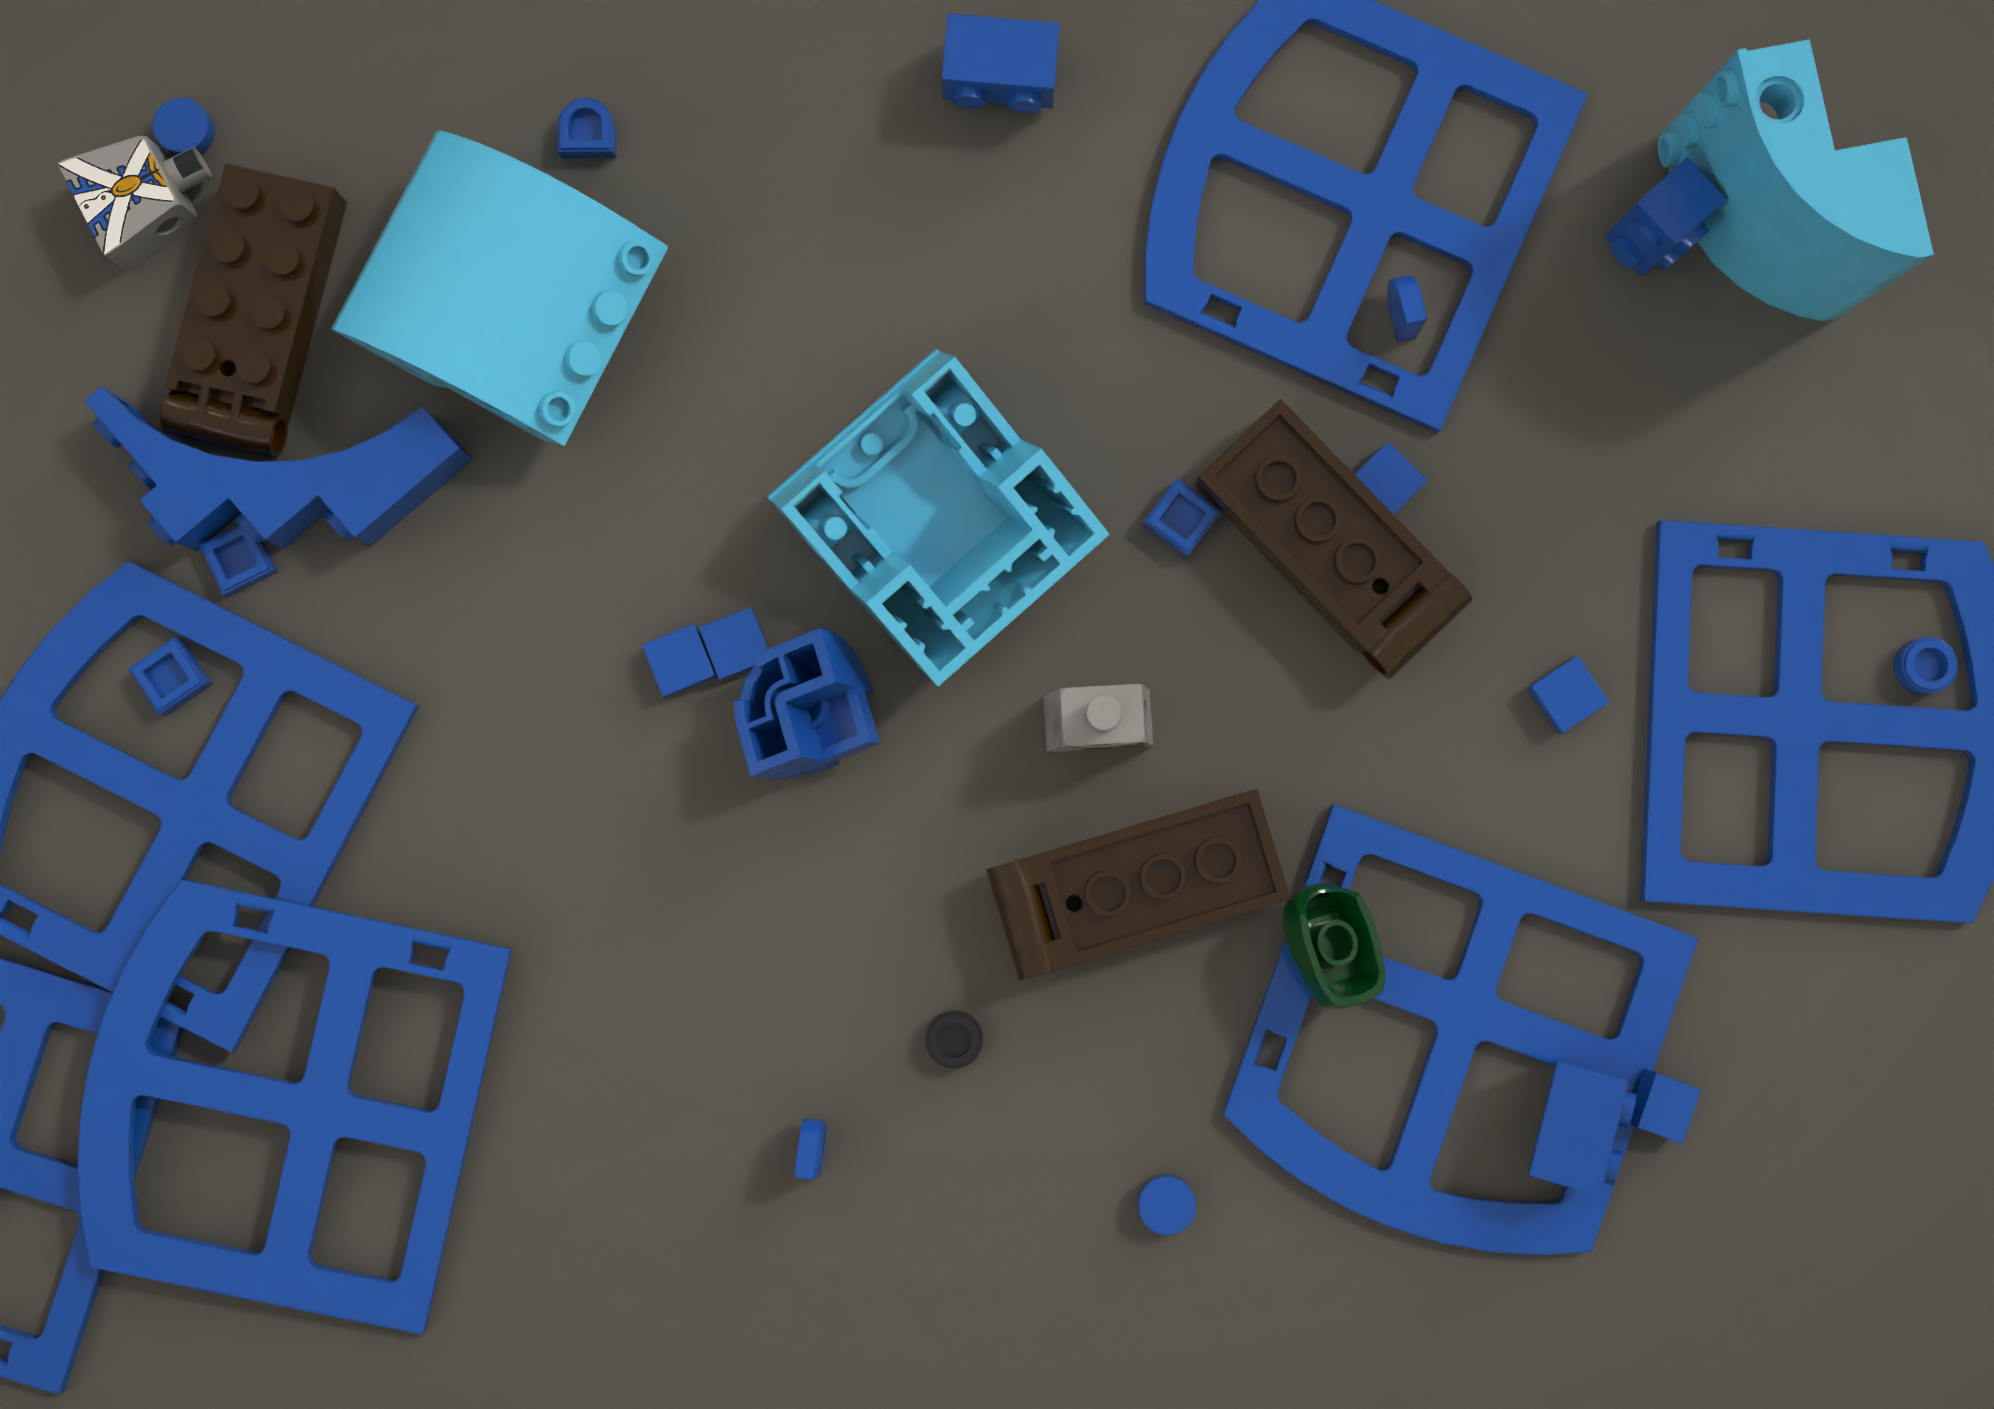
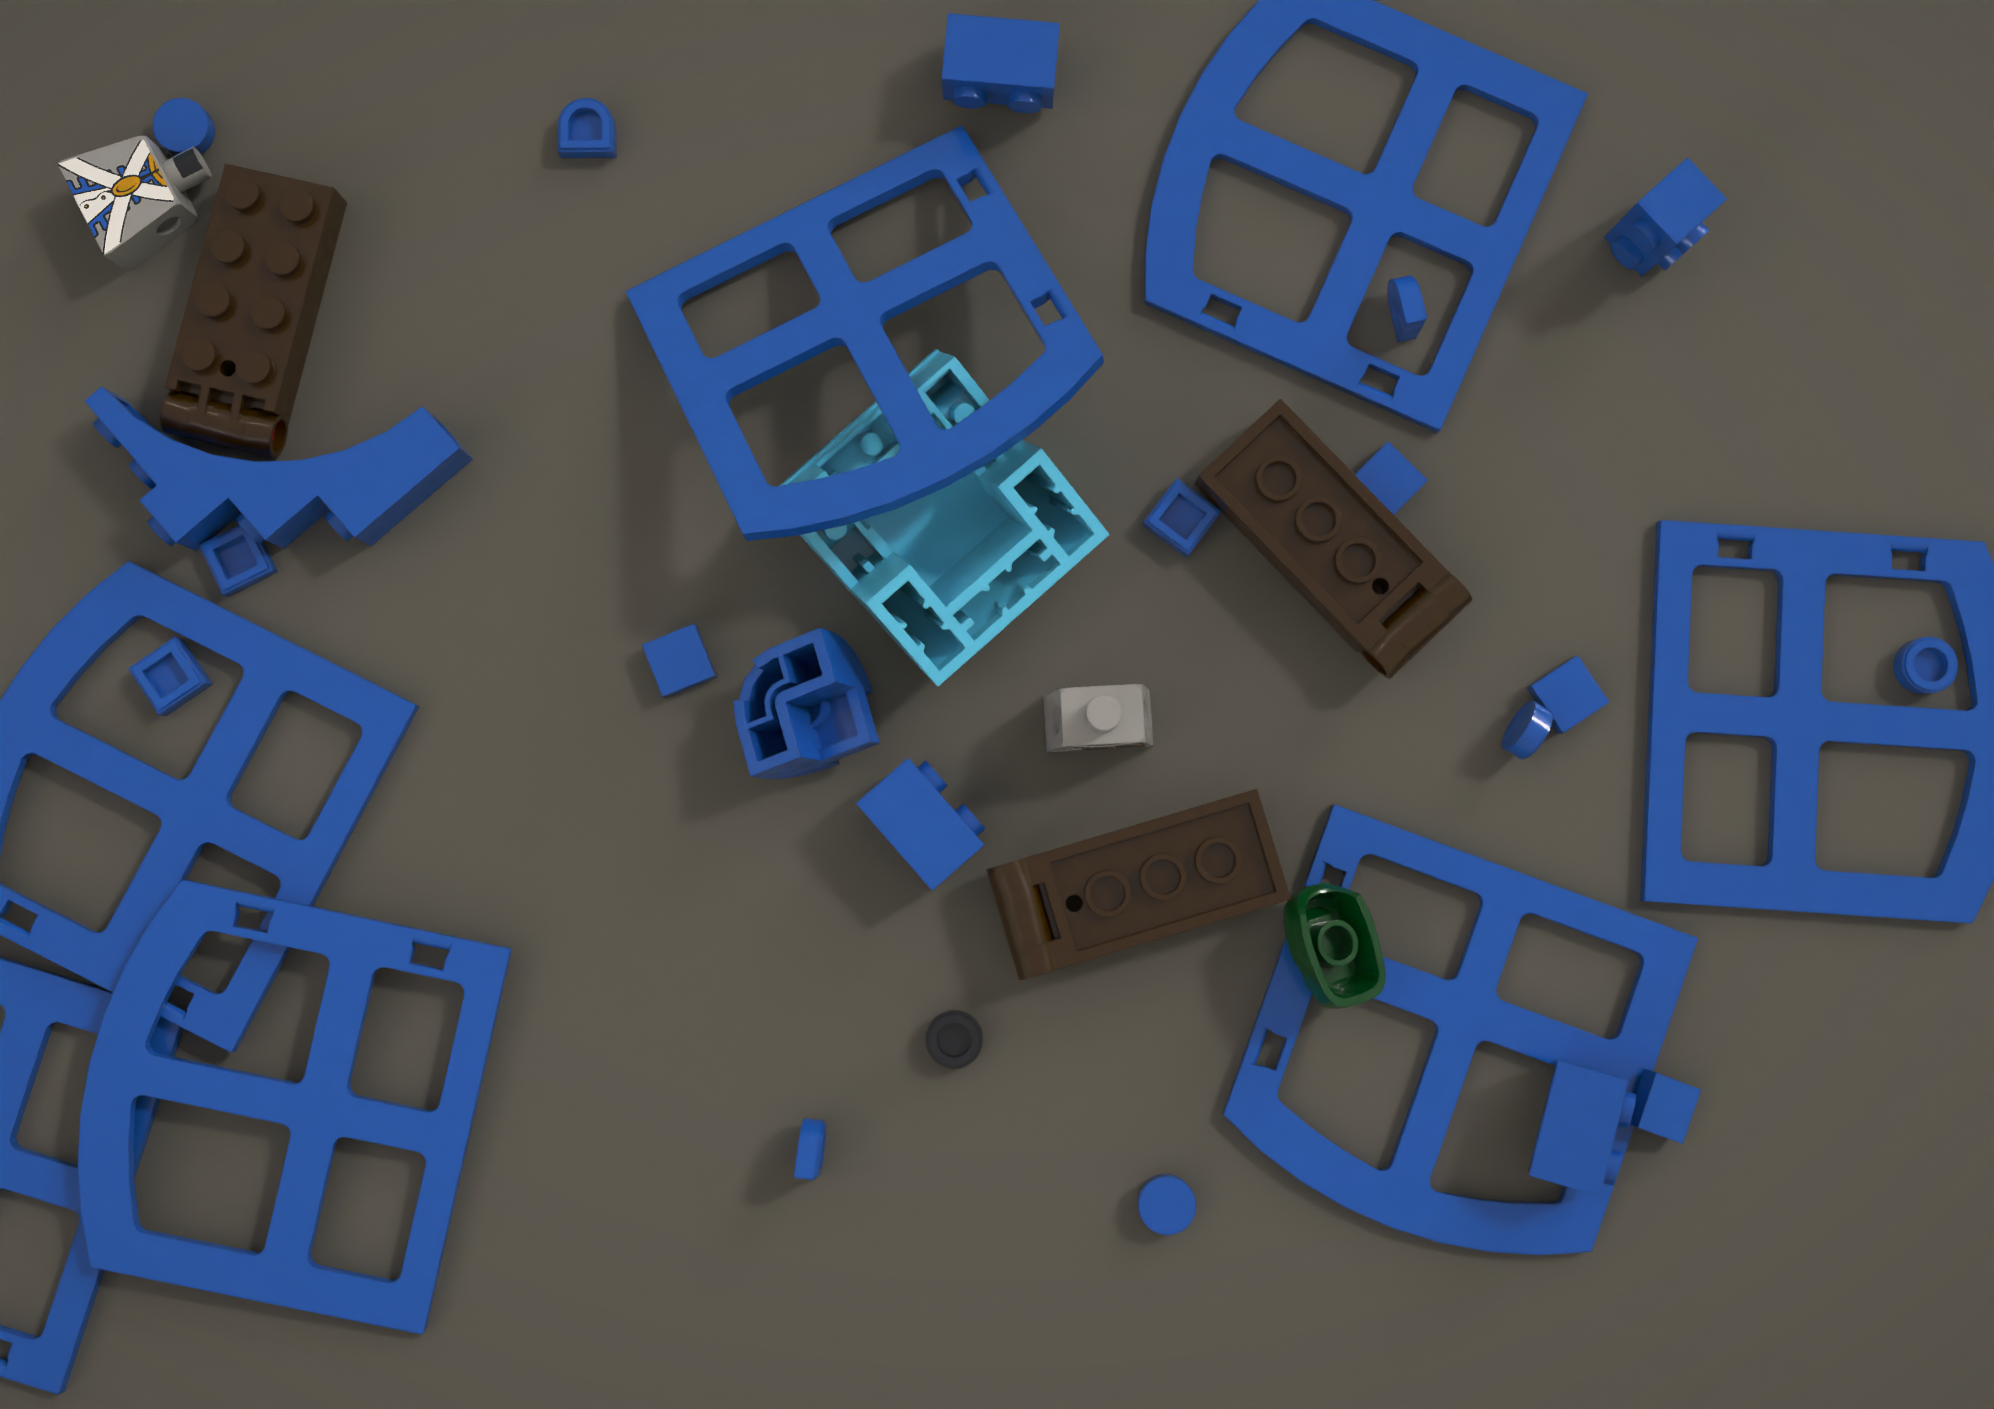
medium azure slope [331,130,669,446] -> none
blue tile [699,607,769,681] -> none
medium azure slope [1658,39,1934,322] -> none
none -> blue window [625,125,1104,541]
none -> blue brick [856,758,986,891]
none -> blue tile [1502,700,1553,759]

